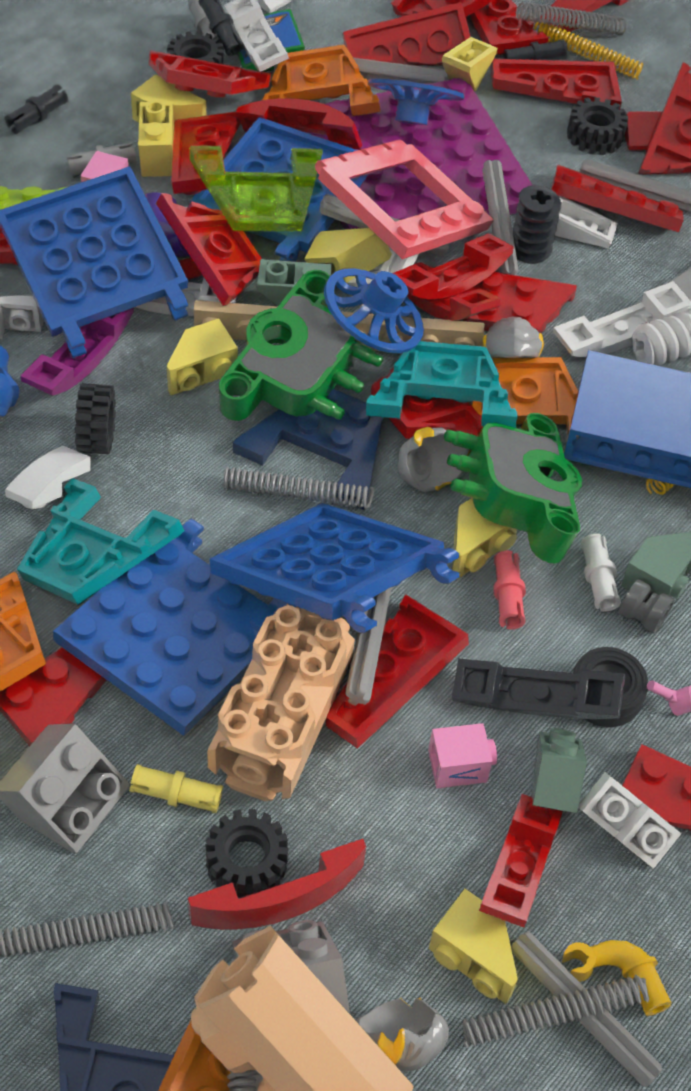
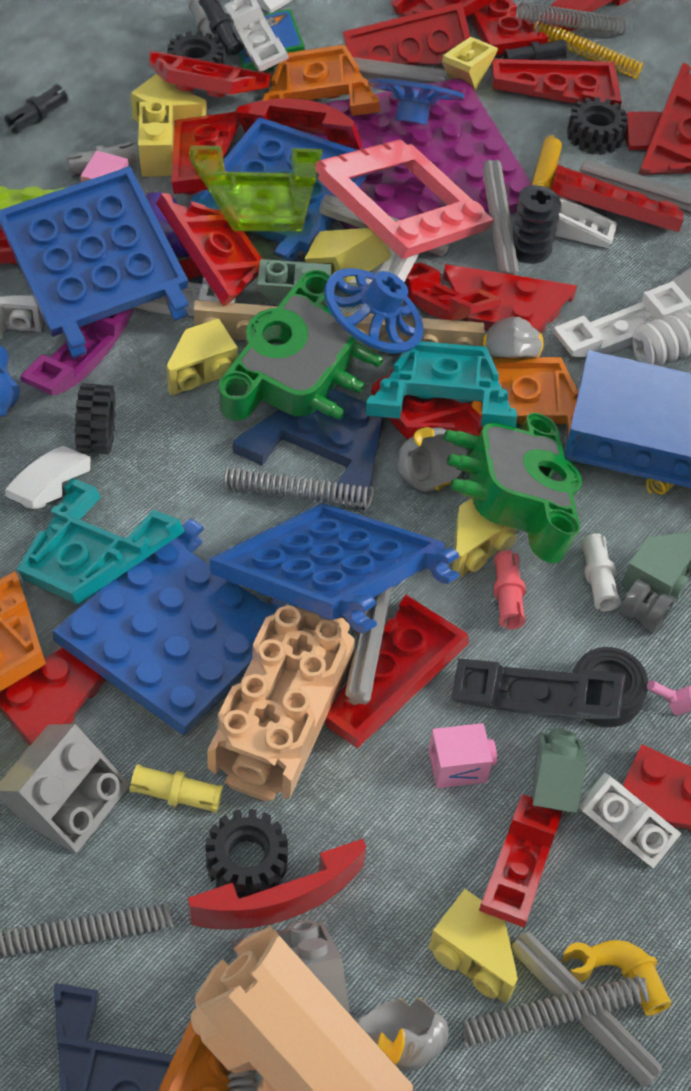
red slope [393,233,514,299] -> none
none -> yellow piece [531,135,562,189]

